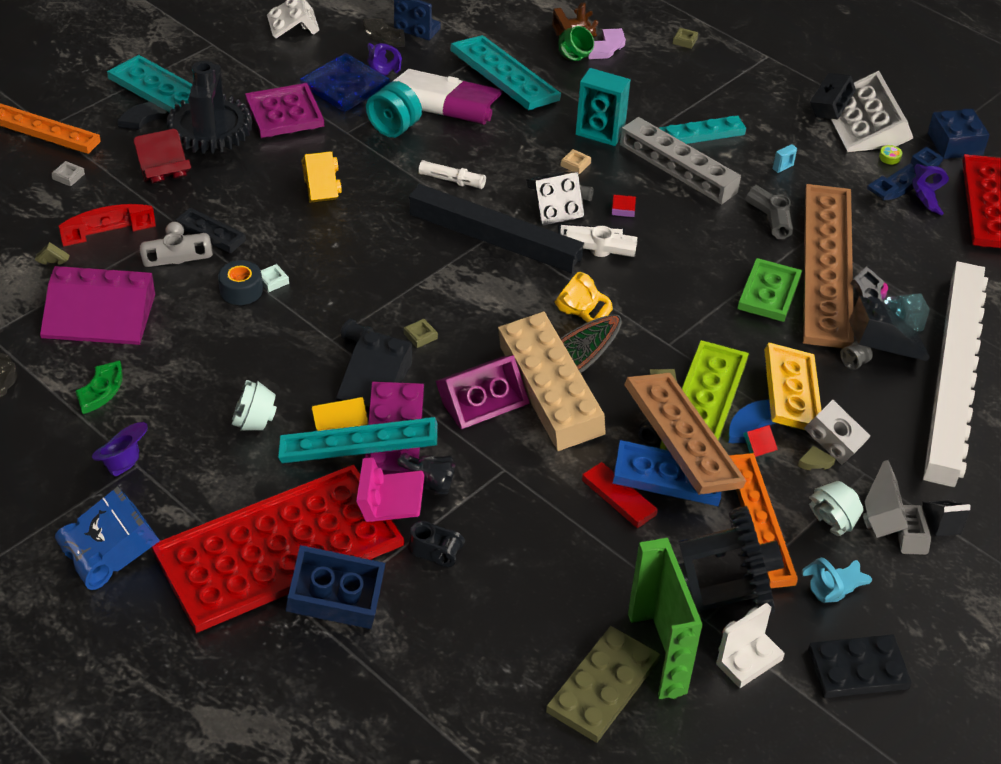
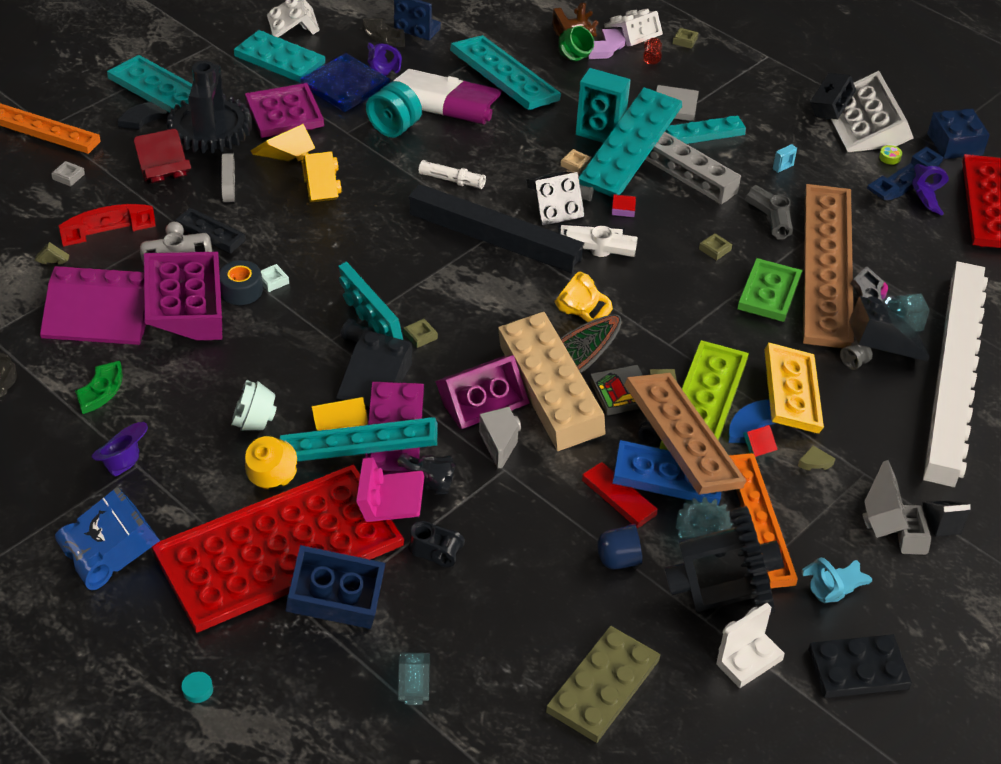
bright green panel [628,538,702,699] -> none
light grey brick [804,399,870,465] -> none
light aqua cone [809,481,863,536] -> none
none -> magenta slope [144,252,222,340]
none -> teal tile [182,672,213,703]
none -> light grey beam [222,153,235,202]
none -> teal plate [234,30,325,83]
none -> yellow cone [245,436,297,490]
none -> yellow slope [251,124,315,161]
none -> teal plate [338,261,403,340]
none -> clear light blue slope [398,653,430,705]
none -> light grey slope [479,407,521,469]
none -> teal plate [579,87,682,197]
none -> tile [590,365,643,415]
none -> dark blue helmet [598,523,642,569]
none -> white bracket [604,8,663,46]
none -> clear red bush [643,37,662,64]
none -> light grey tile [656,85,699,121]
none -> clear light blue gear [676,497,733,539]
none -> olive tile [699,233,732,261]

